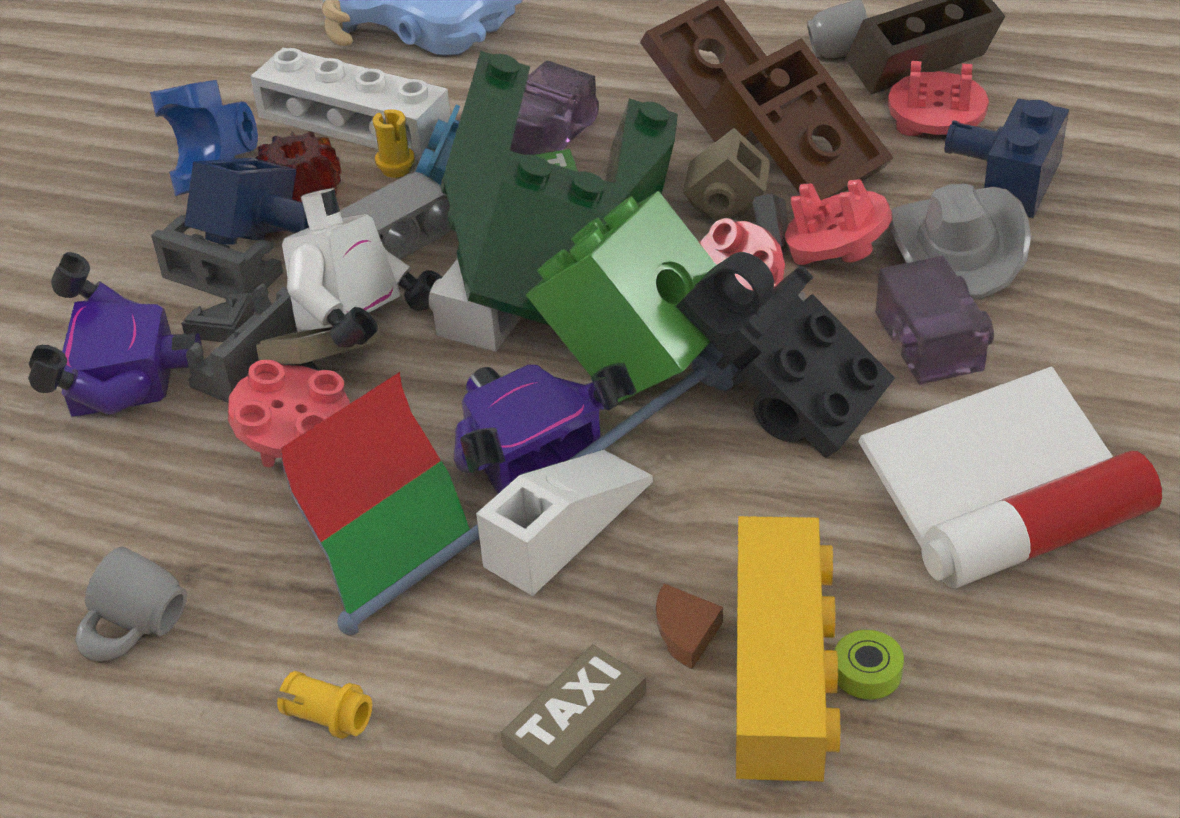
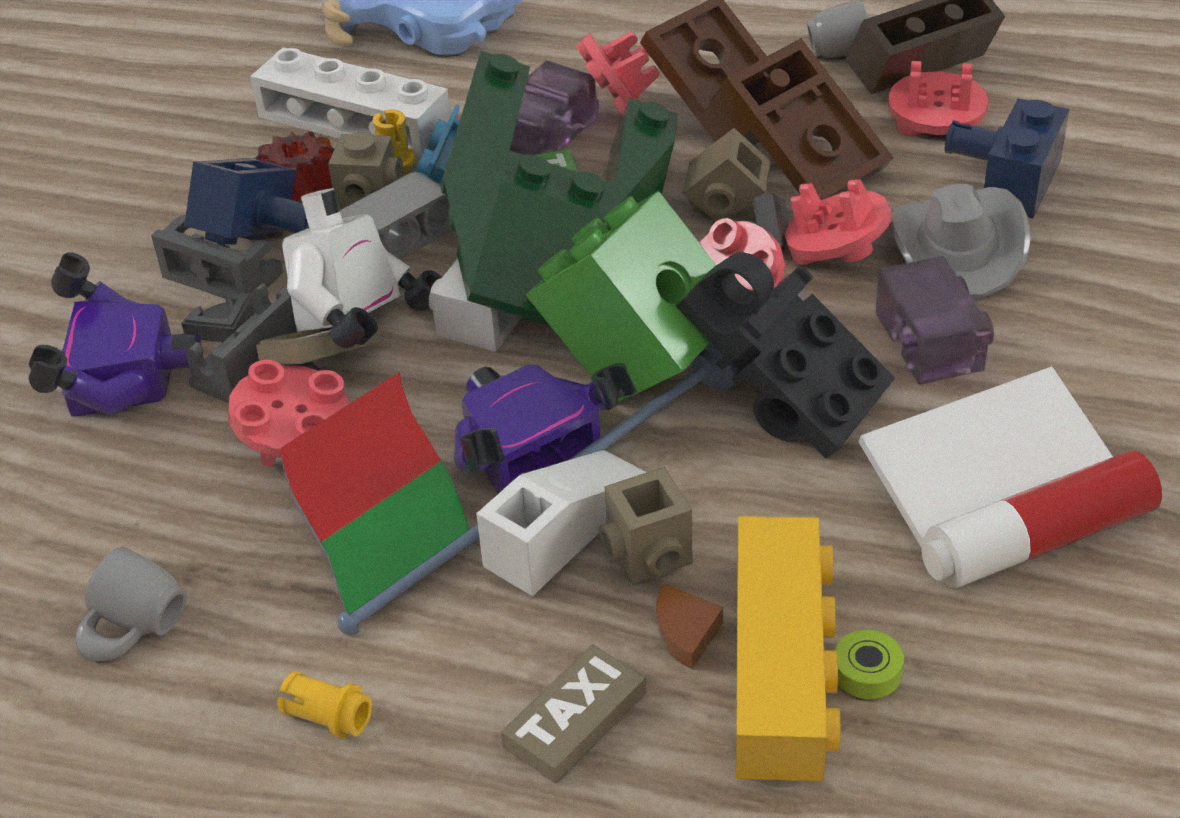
blue piece [150,80,258,196] -> none
none -> dark tan brick [328,132,403,210]
none -> coral plate [575,32,660,115]
none -> dark tan brick [599,467,693,584]

